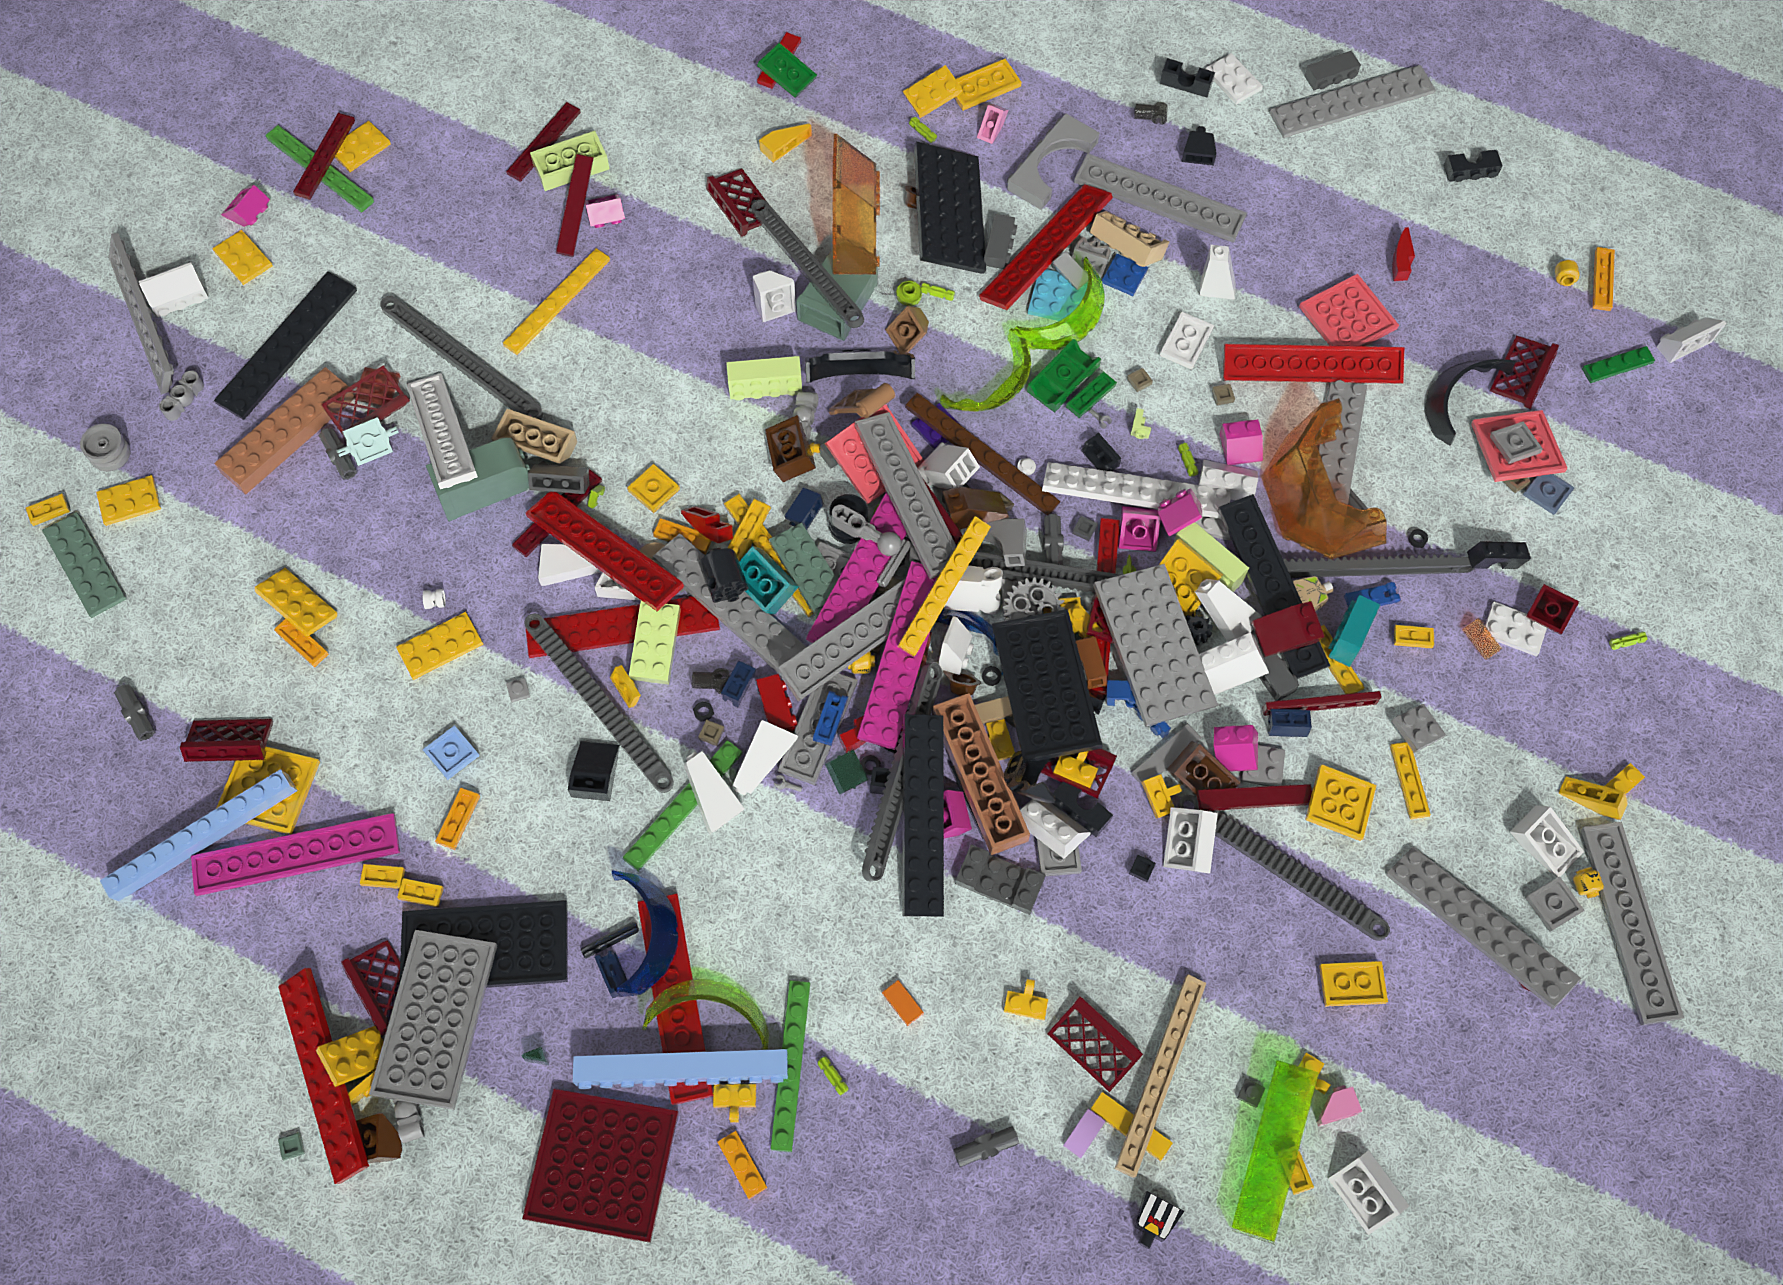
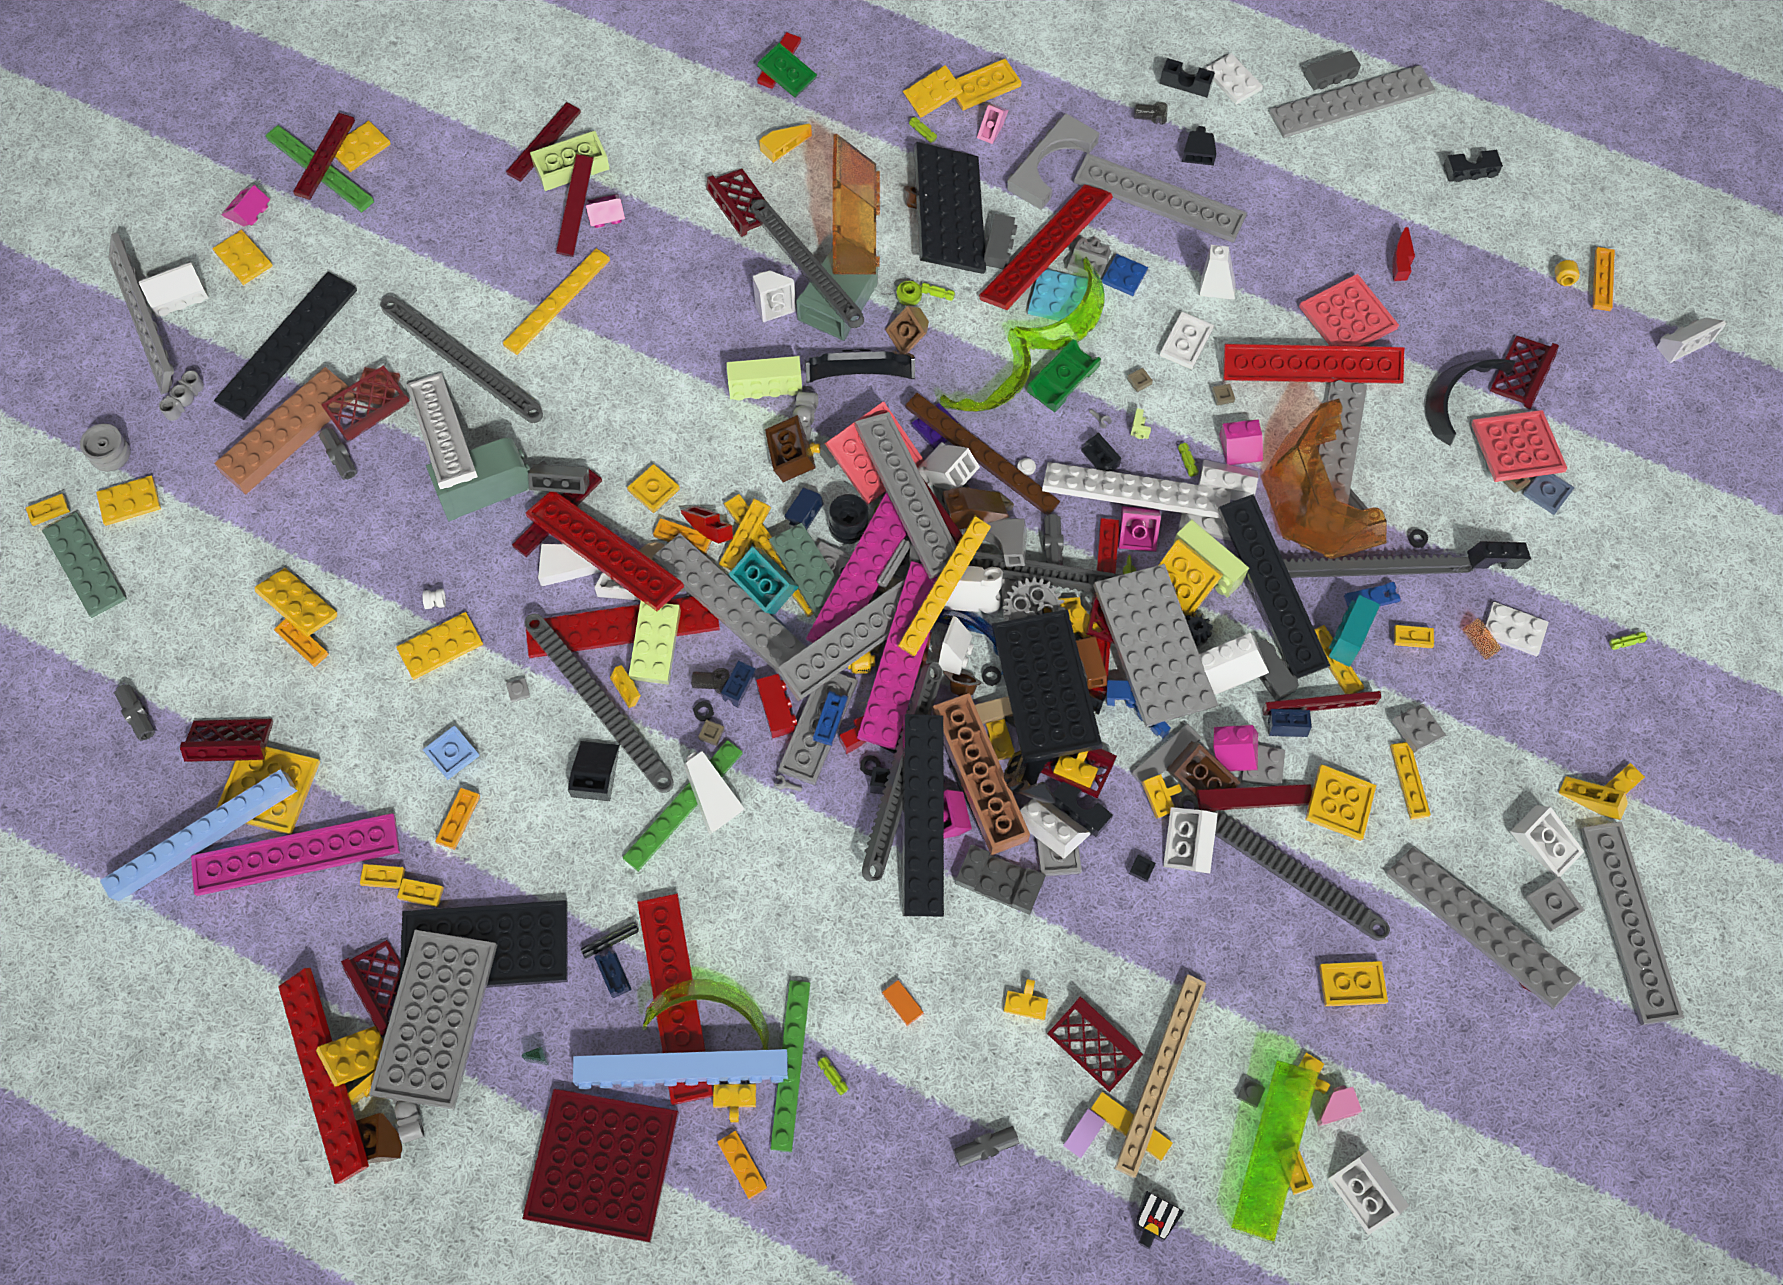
sand green tile [278,1132,305,1161] -> none
light aqua plate [336,417,399,466] -> none
tan slope [491,409,577,464] -> none
lime tile [587,485,605,509] -> none
clear blue windscreen [612,870,679,997] -> none
black cylinder [699,548,749,603] -> none
white slope [732,720,798,795] -> none
clear green piece [825,750,868,795] -> none
medium nougat piece [829,383,895,418] -> none
light grey beam [832,505,902,556] -> none
light grey slope [1053,251,1091,290] -> none
green plate [1066,371,1117,418] -> none
dark grey plate [1072,516,1098,541] -> none
tan wedge [1090,211,1170,267] -> none
dark pink slope [1158,488,1202,536] -> none
white slope [1195,579,1262,642] -> none
dark red slope [1252,601,1325,657] -> none
tan torso [1293,576,1333,611] -> none
light grey plate [1490,421,1543,464] -> none
dark red slope [1526,584,1580,635] -> none
yellow head [1573,867,1604,899] -> none
green plate [1582,346,1655,383] -> none

